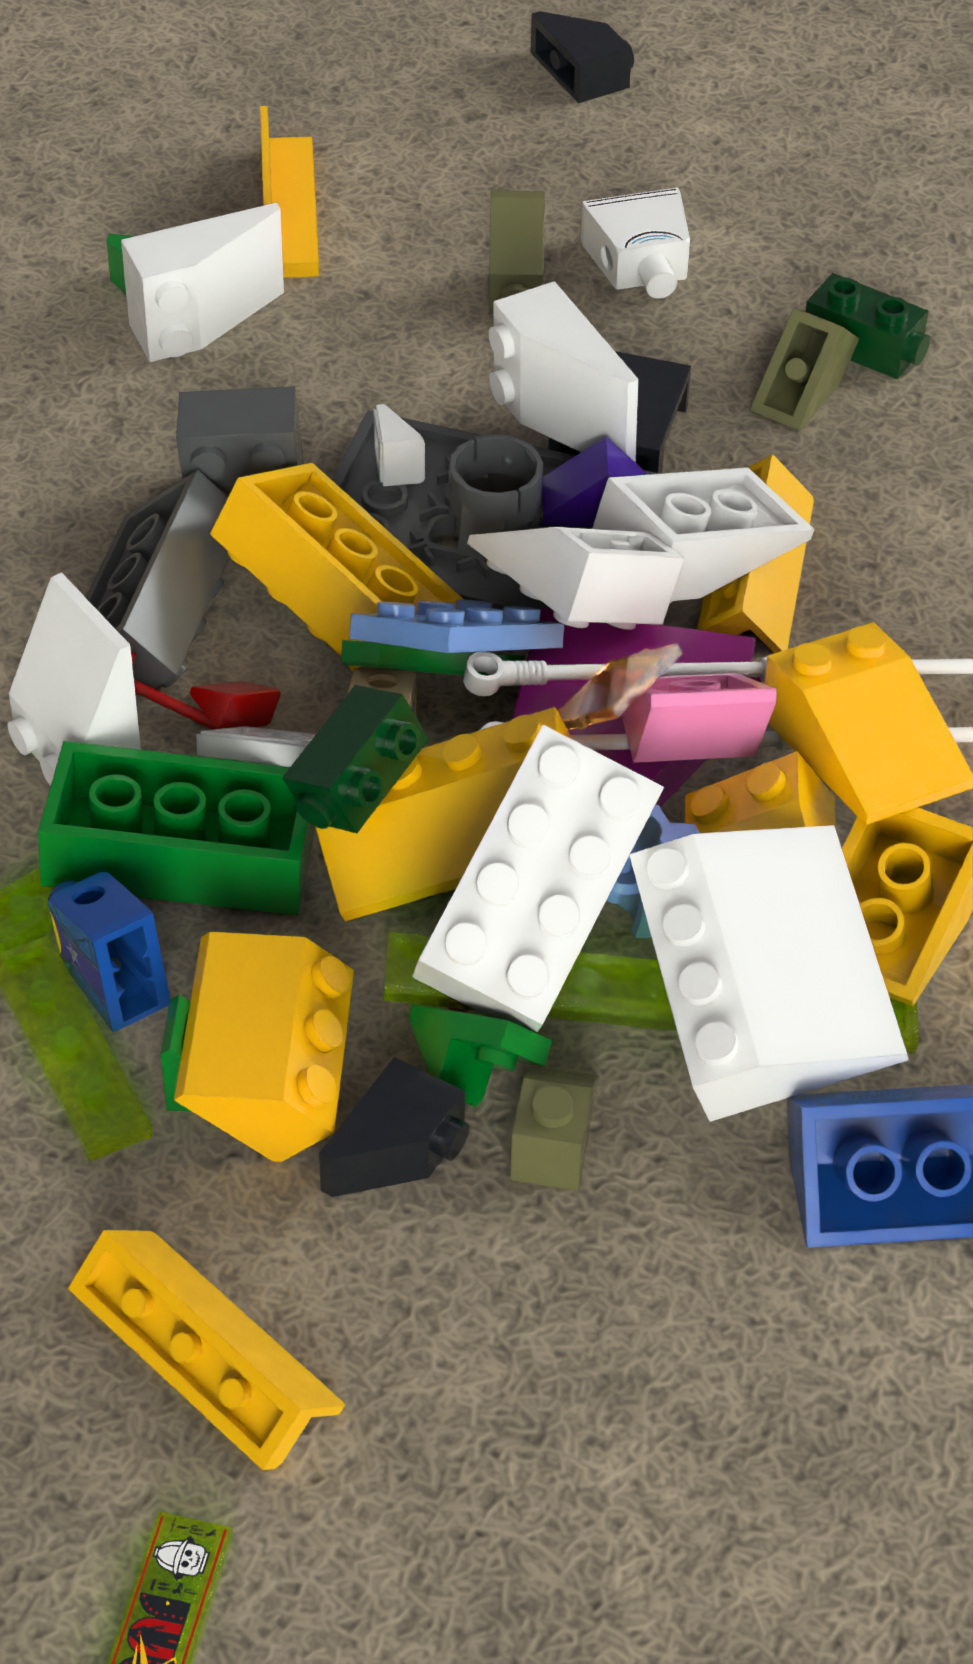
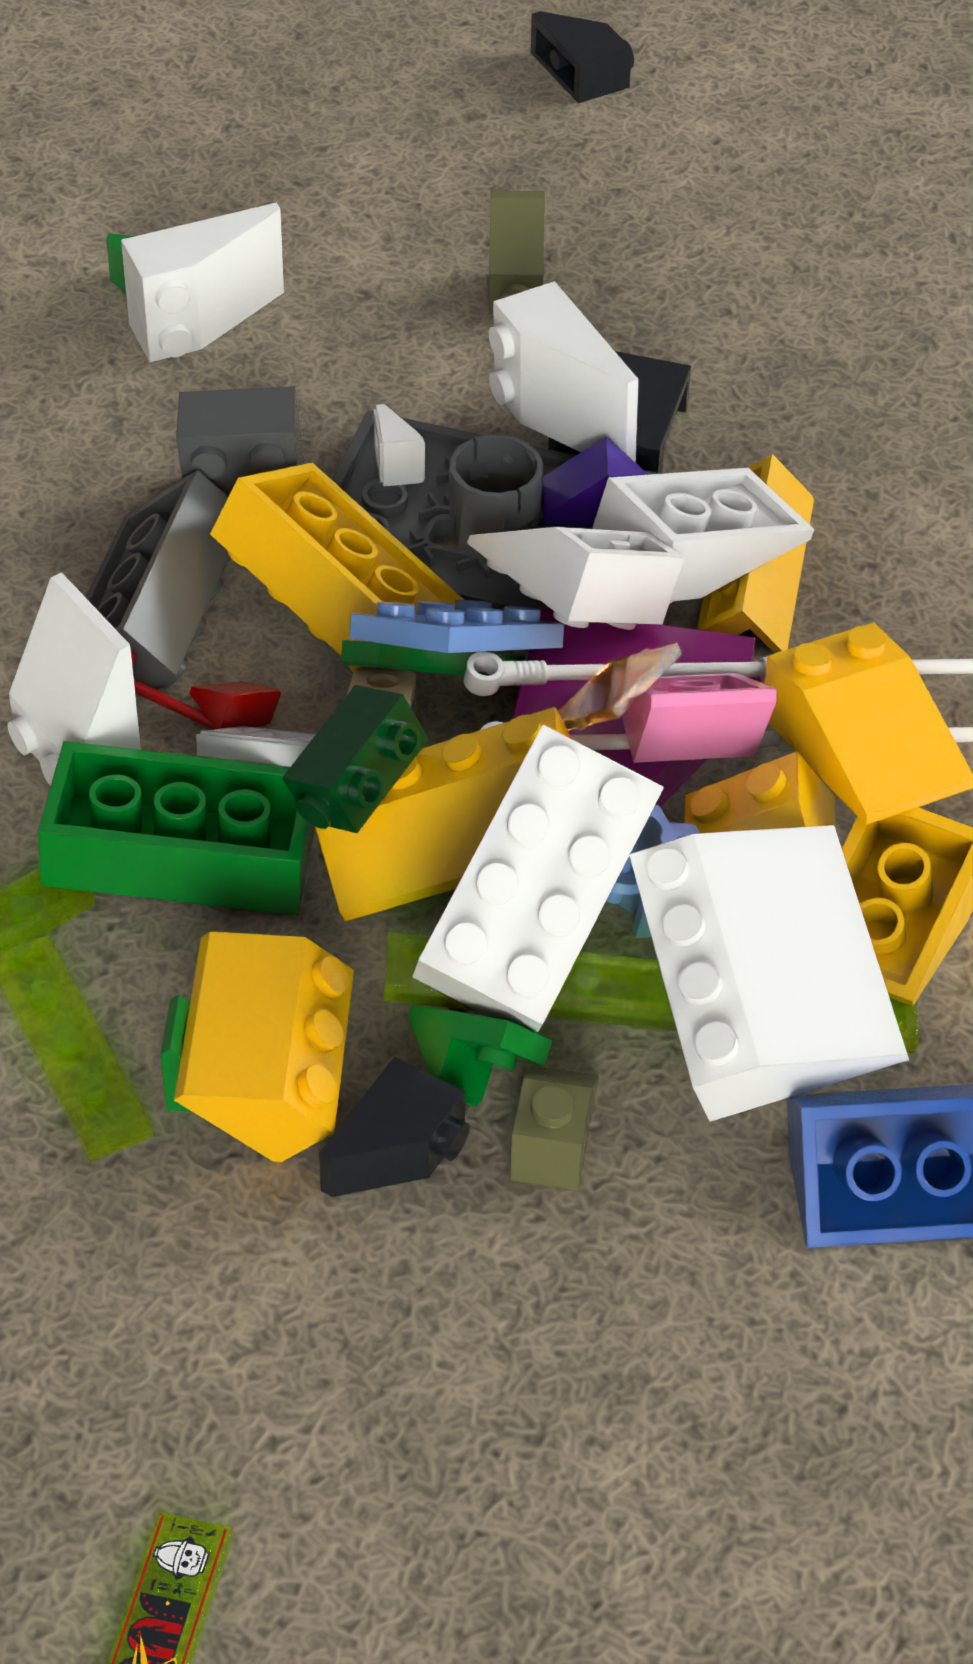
blue torso [47,872,170,1033] -> none
yellow panel [68,1230,345,1470] -> none
yellow panel [260,106,319,277] -> none
white torso [581,187,690,299] -> none
olive slope [749,308,859,431] -> none
dark green brick [805,273,930,379] -> none

